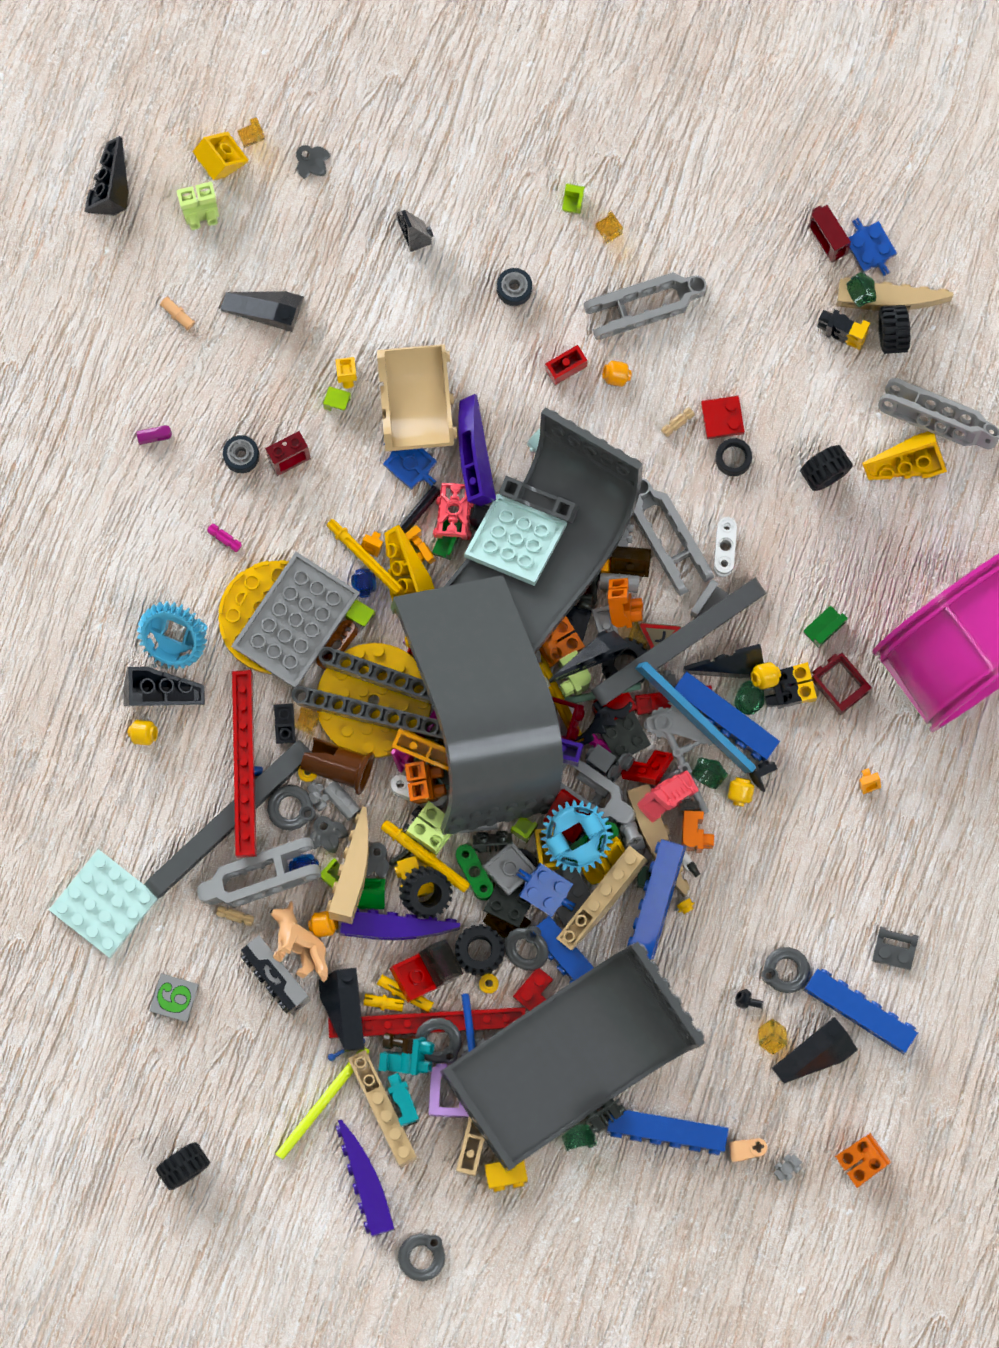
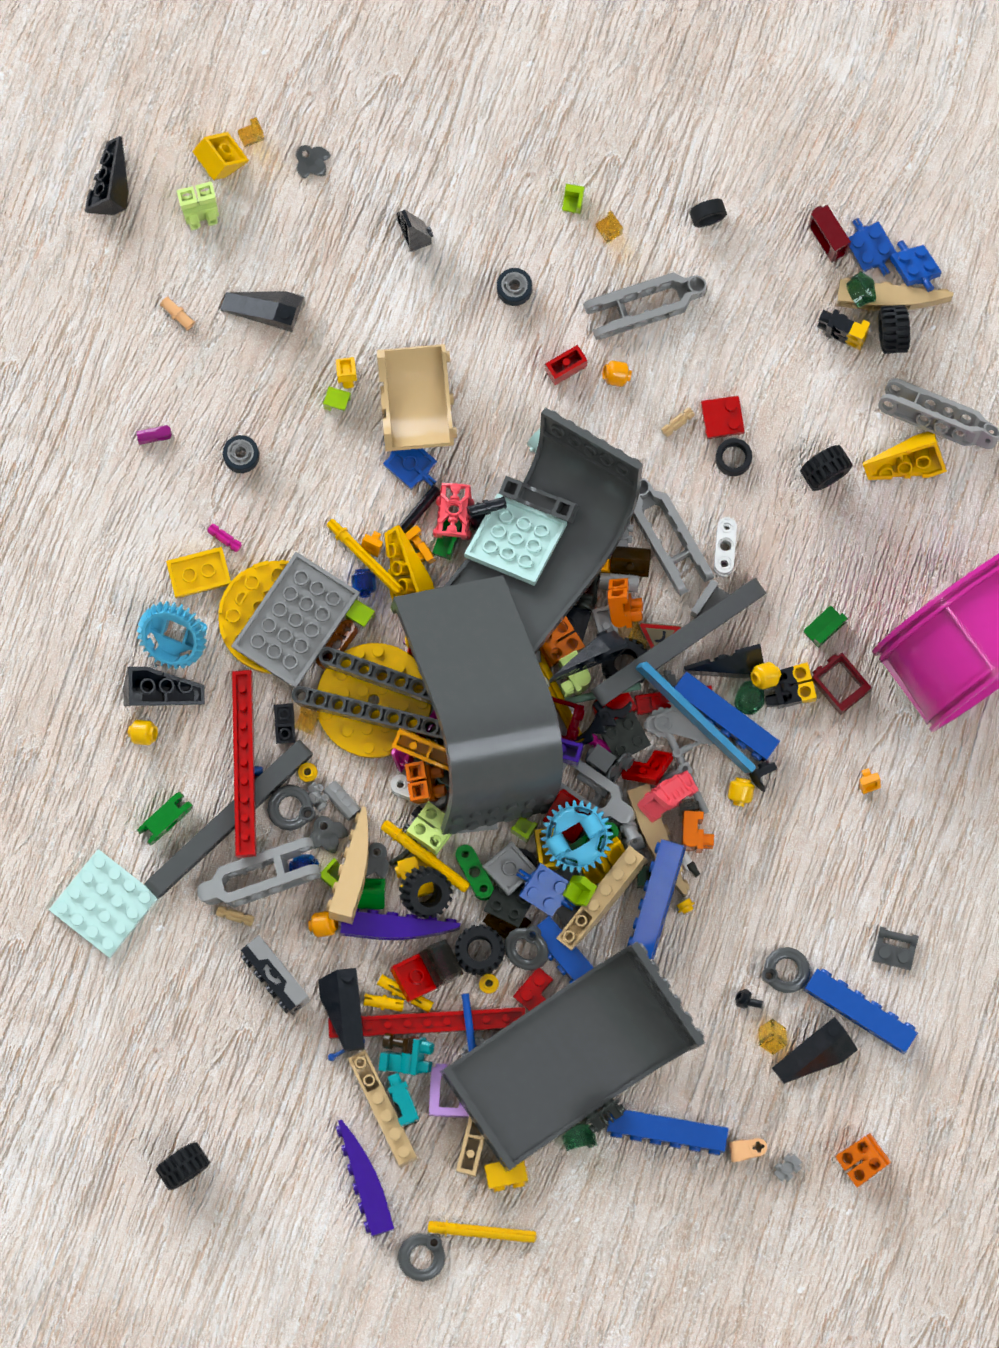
light grey tile [149,973,199,1022] -> none
dark red window [265,431,311,476] -> none
light nougat animal [270,901,328,982] -> none
neon yellow piece [275,1047,370,1160] -> none
reddish brown piece [301,737,375,795] -> none
dark grey piece [415,1018,462,1063] -> none
dark purple slope [458,394,496,506] -> none
pearl dark grey hinge [473,831,513,853] -> none
clear green hair [692,758,728,789] -> none
none -> green piece [137,792,193,845]
none -> yellow plate [166,547,231,599]
none -> yellow axle [428,1220,536,1243]
none -> black pin [466,496,507,518]
none -> lime panel [563,875,598,906]
none -> black tyre [689,199,727,228]
none -> blue plate [890,240,942,292]

